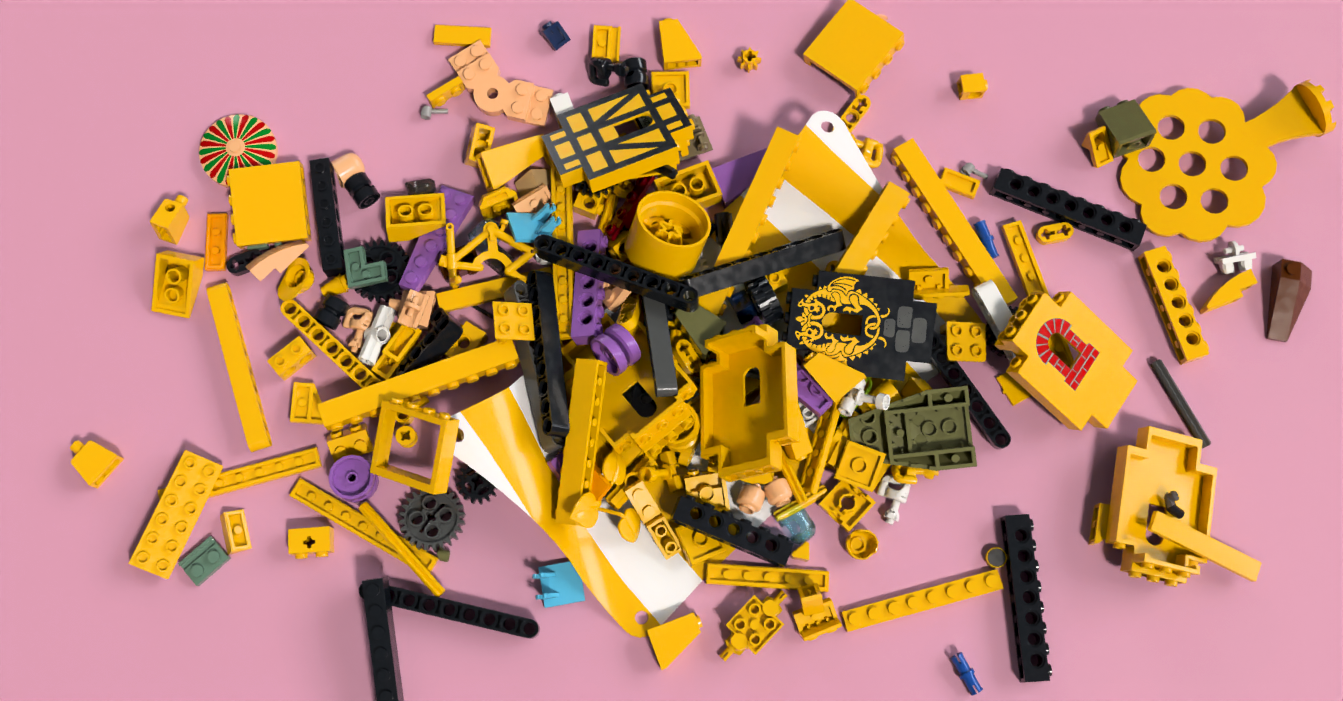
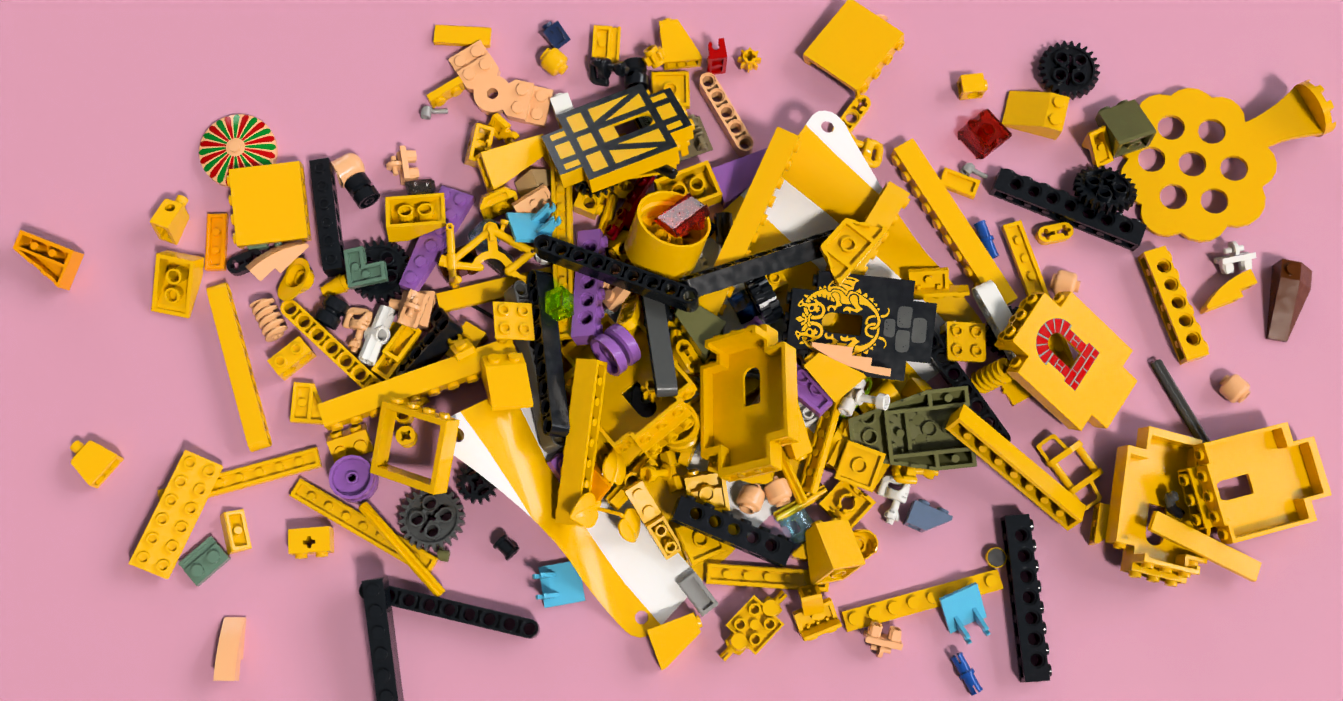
none -> light orange wedge [13,230,84,290]
none -> light nougat slope [213,617,246,681]
none -> light nougat piece [249,298,288,342]
none -> light nougat hips [386,146,419,185]
none -> yellow plate [447,334,476,361]
none -> yellow slope [481,352,533,411]
none -> yellow plate [488,113,520,145]
none -> black bush [493,534,520,561]
none -> yellow head [540,48,568,76]
none -> clear neon green brick [545,286,574,321]
none -> yellow gear [641,378,662,403]
none -> yellow gear [642,44,666,69]
none -> clear red slope [654,192,710,238]
none -> light grey tile [677,571,718,617]
none -> light nougat beam [699,72,754,157]
none -> red hinge [707,38,727,75]
none -> yellow slope [805,518,866,586]
none -> light nougat slope [810,342,891,377]
none -> yellow wing [820,218,889,286]
none -> light nougat hips [863,621,903,658]
none -> sand blue slope [903,499,953,533]
none -> medium azure plate [939,582,991,644]
none -> yellow brick [945,404,1086,531]
none -> clear red slope [958,109,1012,159]
none -> yellow piece [970,358,1013,394]
none -> yellow slope [1001,91,1070,140]
none -> yellow bar [1036,434,1104,511]
none -> black gear [1037,41,1100,100]
none -> light nougat head [1050,270,1081,294]
none -> black gear [1072,165,1137,215]
none -> yellow panel [1177,422,1332,544]
none -> light nougat head [1219,374,1251,403]

